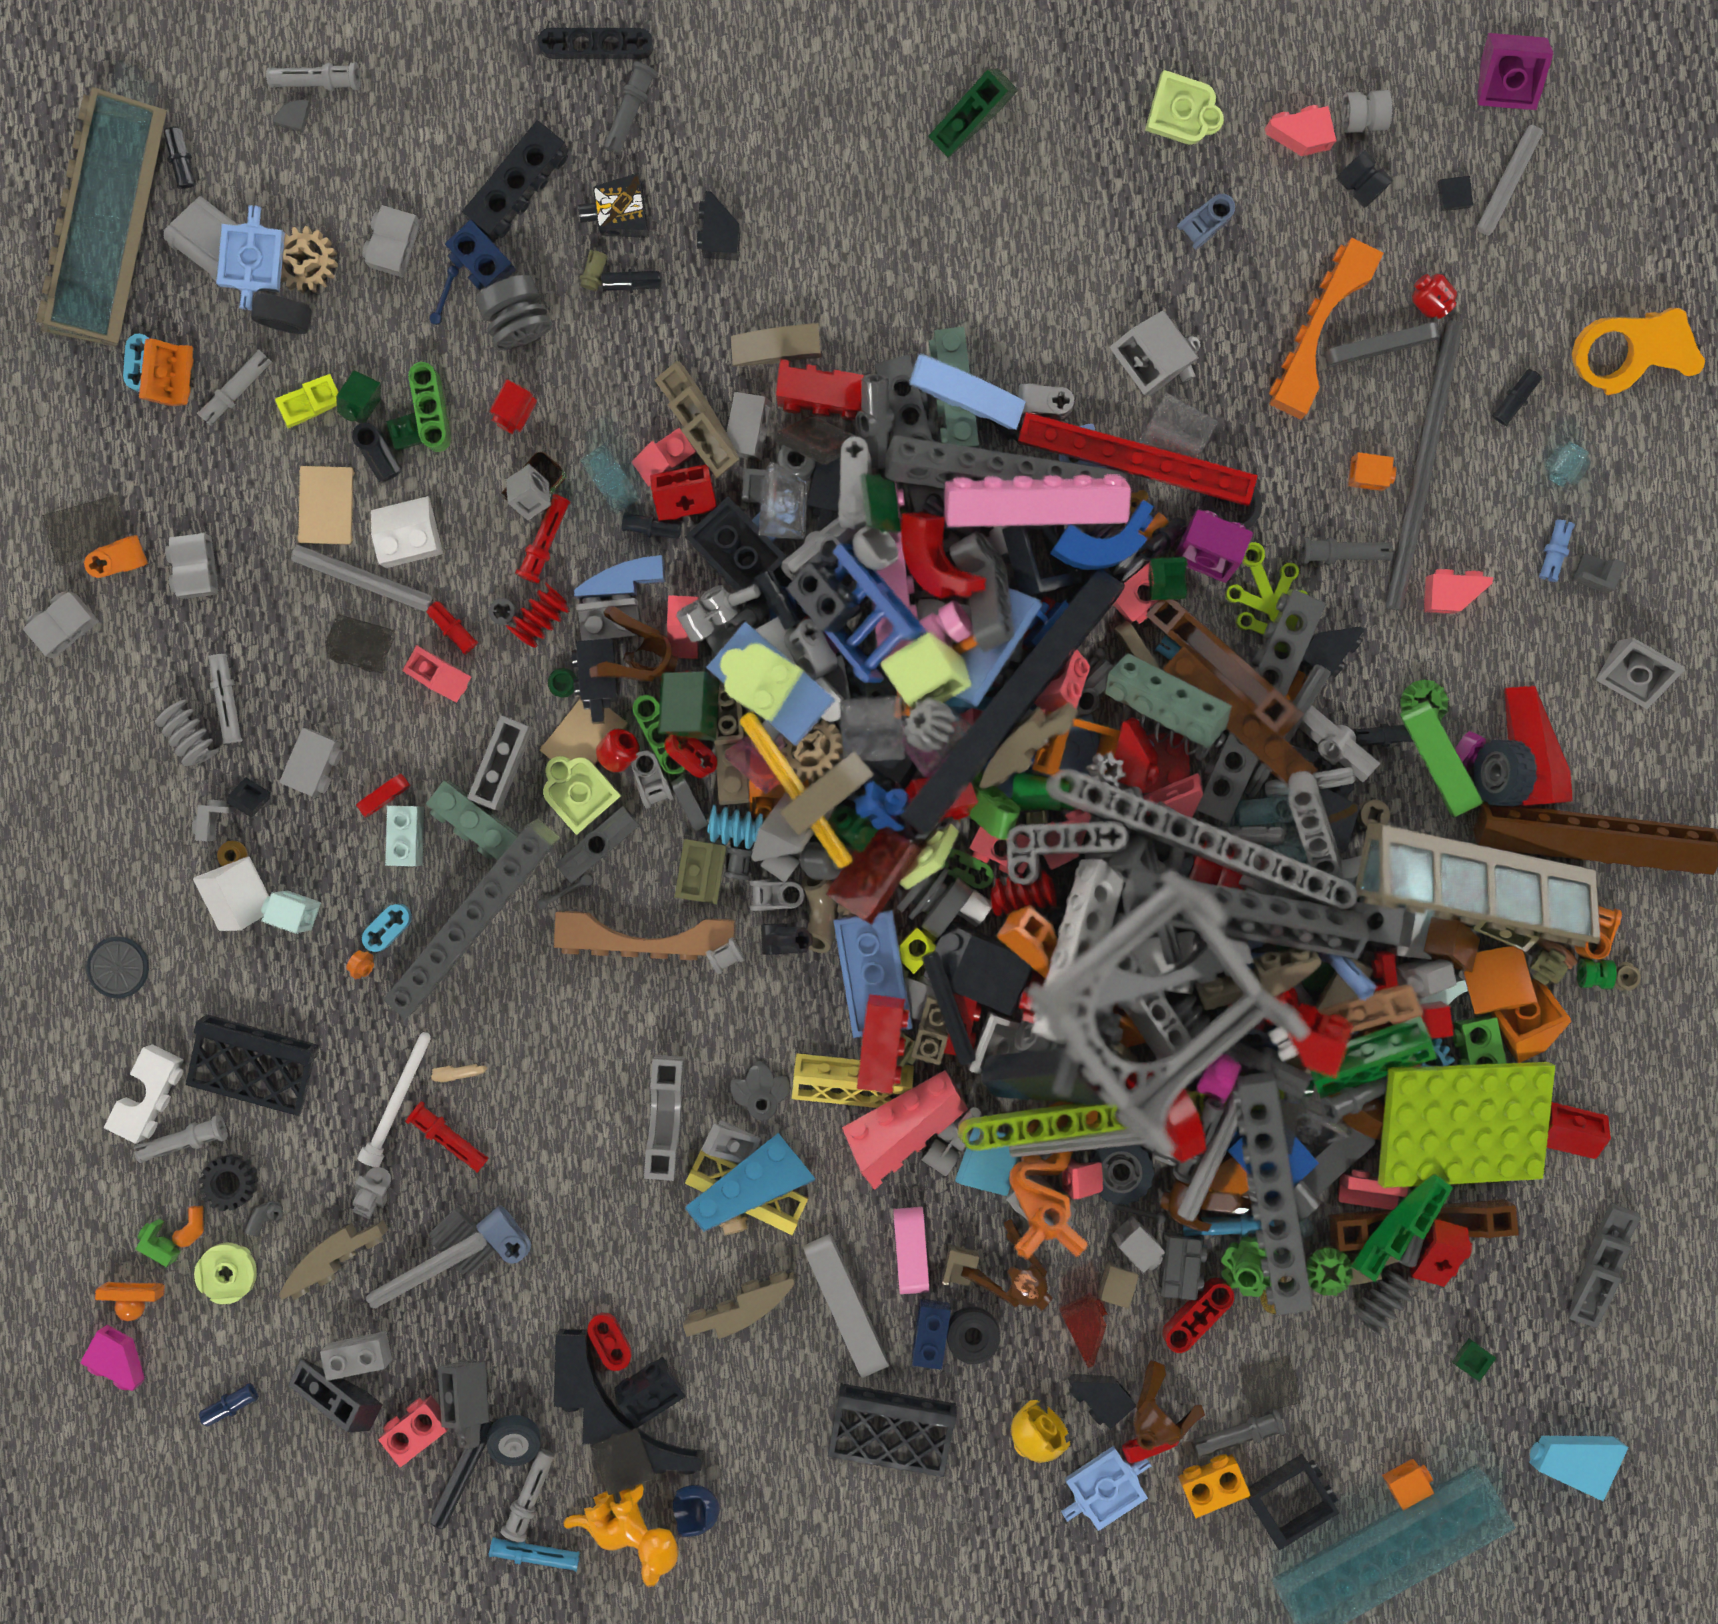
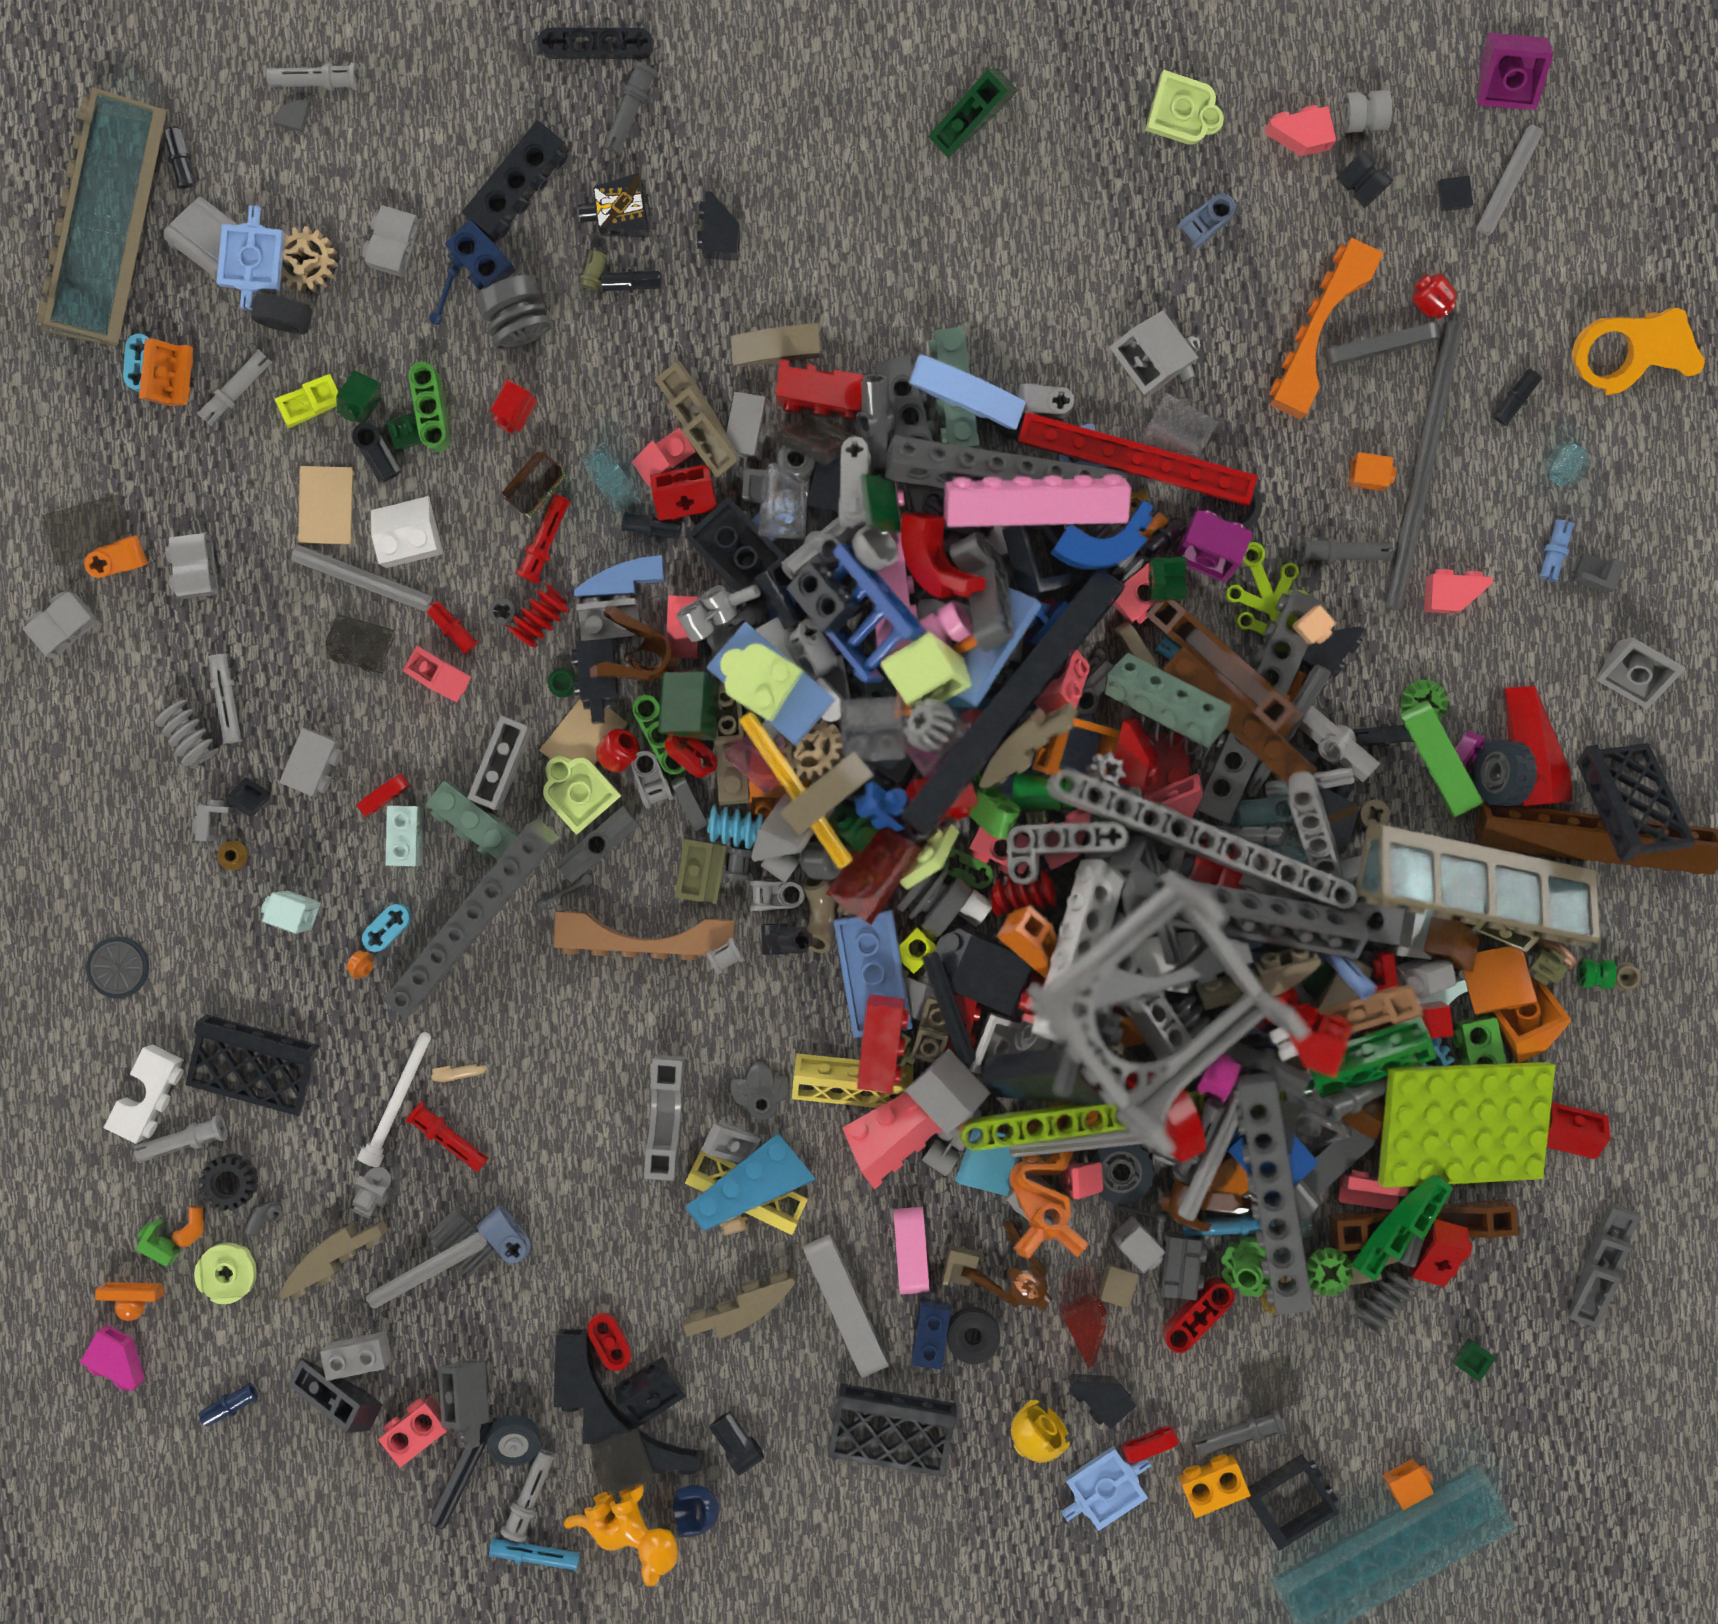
white slope [193,856,269,931] -> none
light grey brick [506,464,551,520] -> none
reddish brown piece [1134,1360,1205,1450] -> none
medium azure slope [1529,1436,1629,1501] -> none
orange piece [1574,902,1622,959] -> none
none -> black piece [709,1411,765,1476]
none -> light grey slope [905,1049,990,1135]
none -> light nougat plate [1292,605,1336,644]
none -> black fence [1576,743,1695,862]

